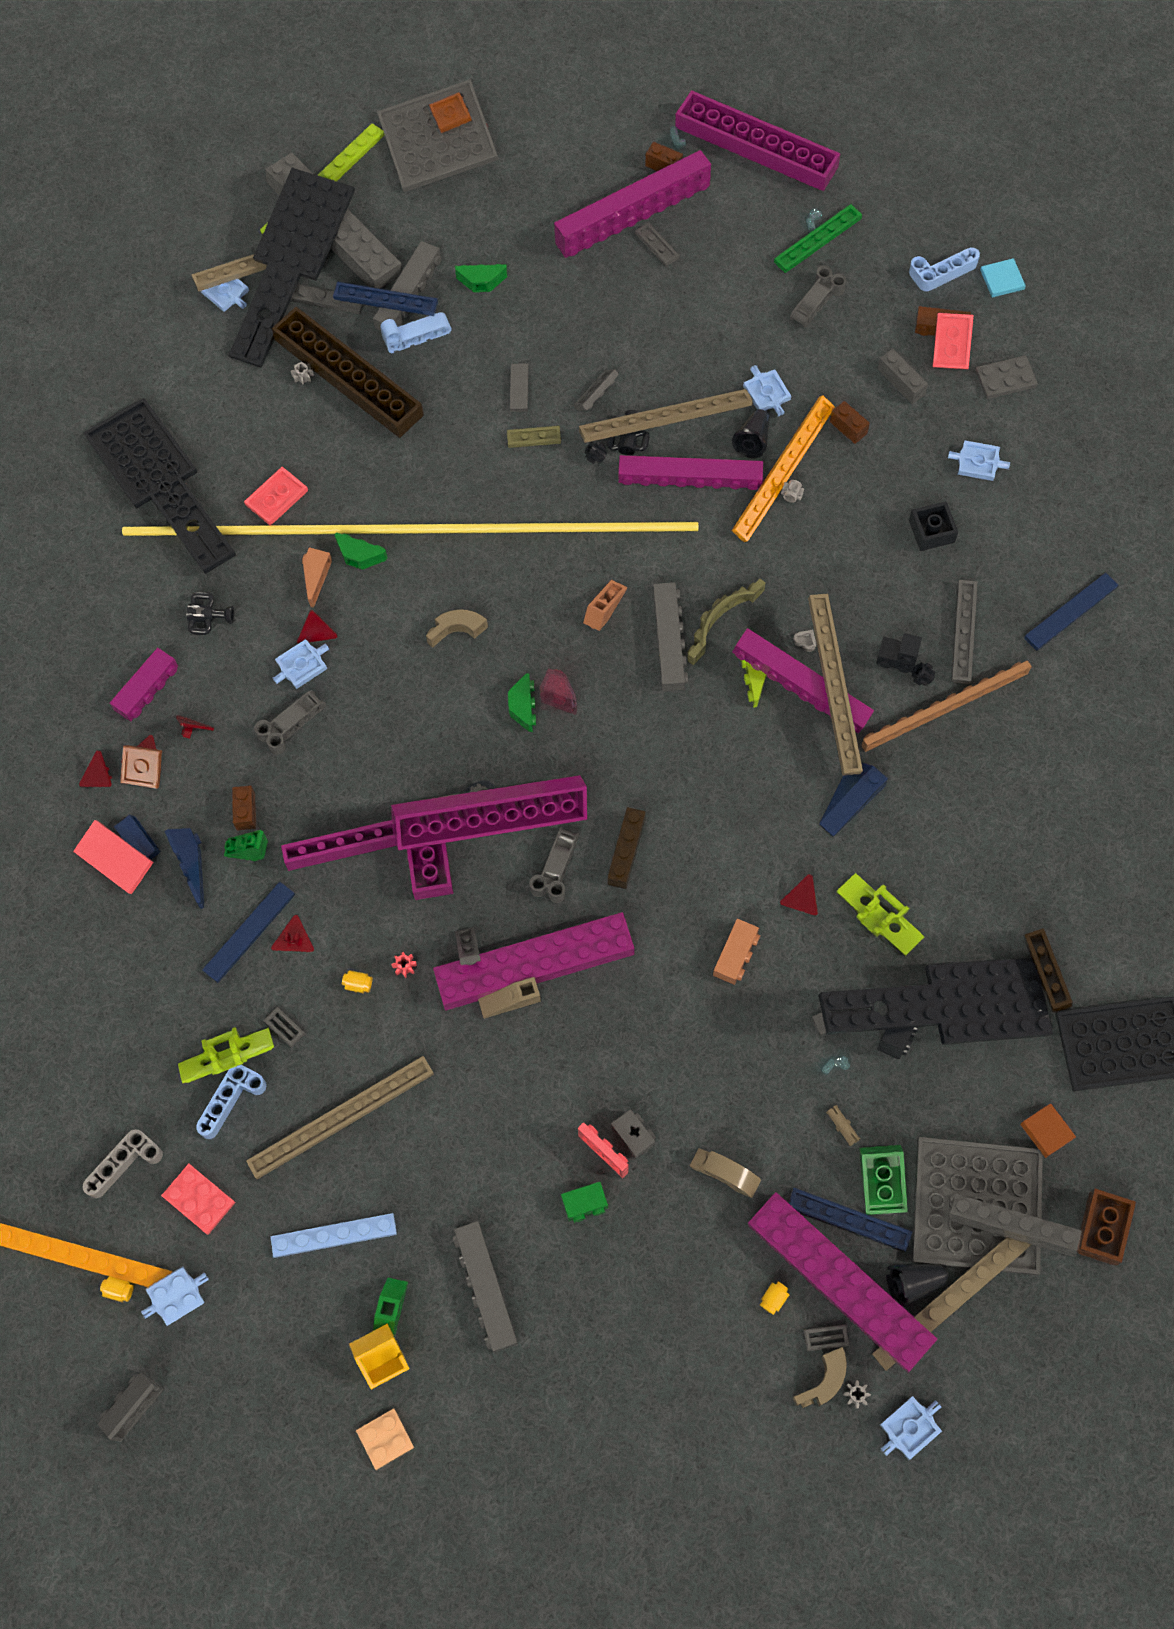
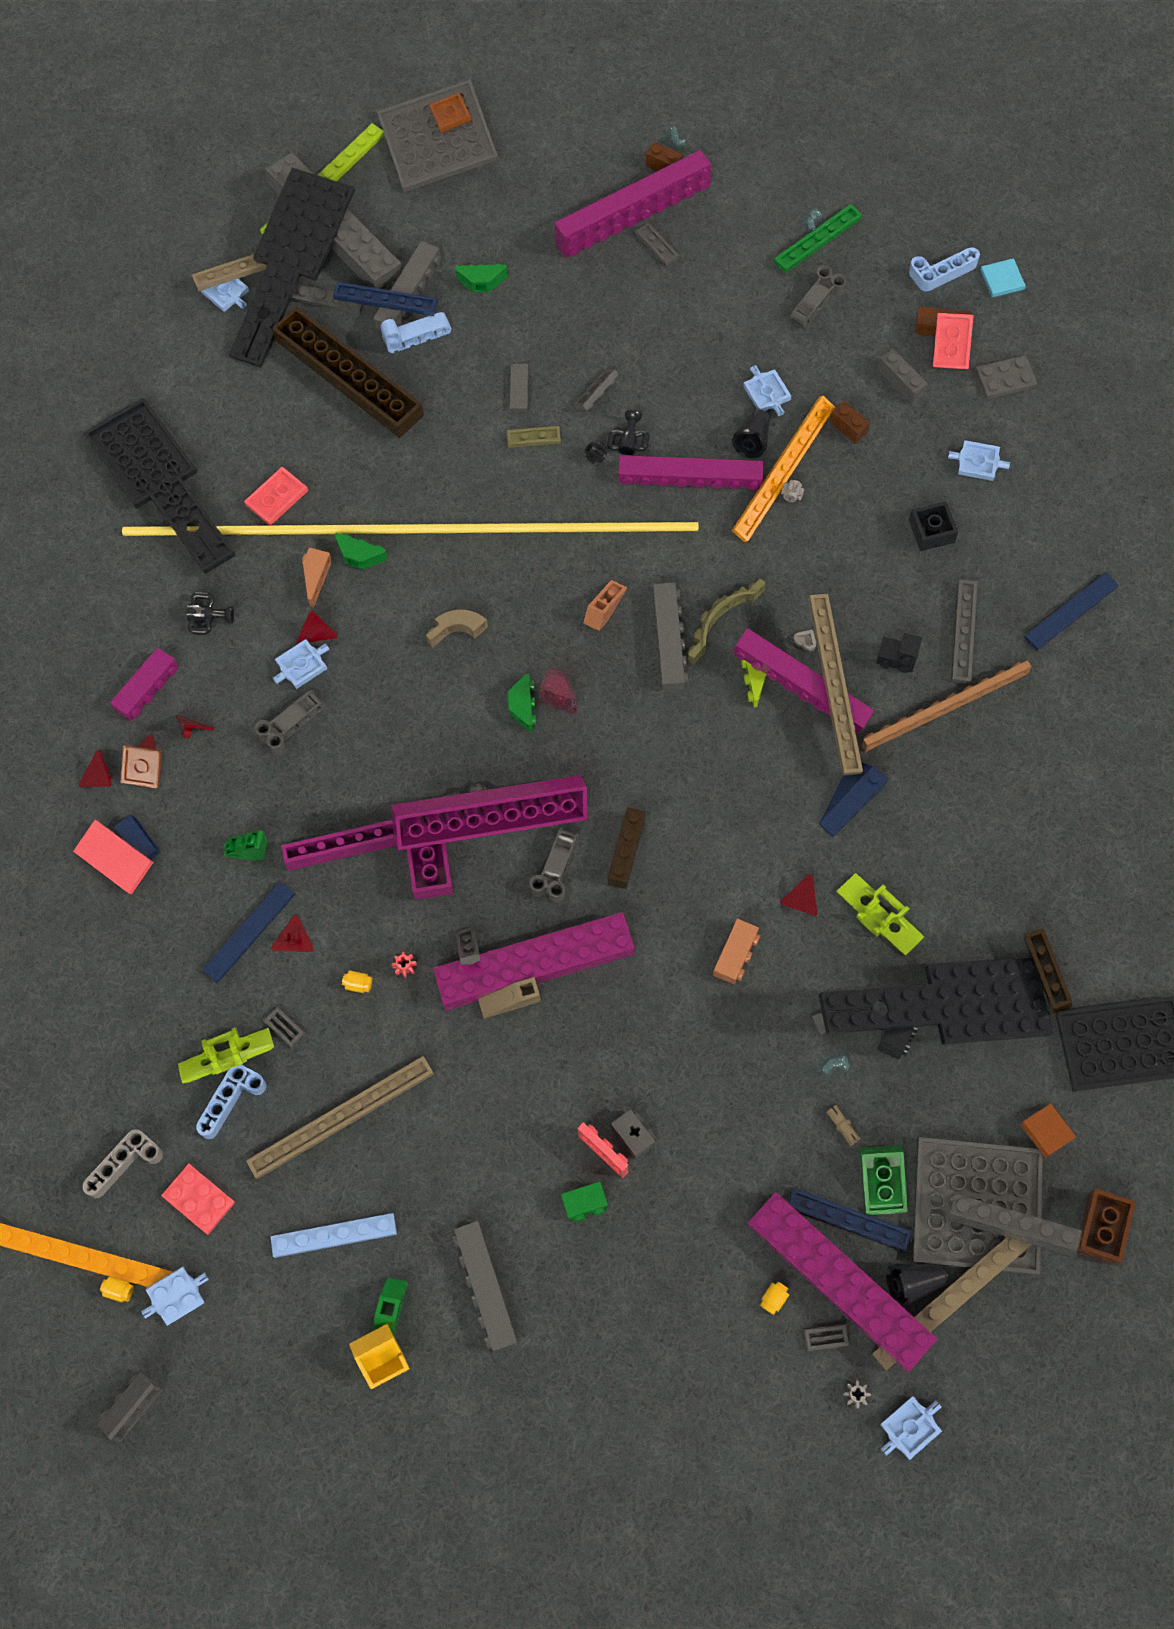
dark blue wedge [165,828,204,909] -> none
reddish brown brick [232,786,256,830] -> none
light grey gear [291,362,314,385] -> none
light nougat plate [356,1409,414,1470] -> none
dark tan plate [579,389,752,443] -> none
magenta brick [675,90,840,191] -> none
dark tan arch [690,1148,761,1198] -> none
dark tan arch [793,1347,846,1408] -> none
black gear [911,662,935,686] -> none

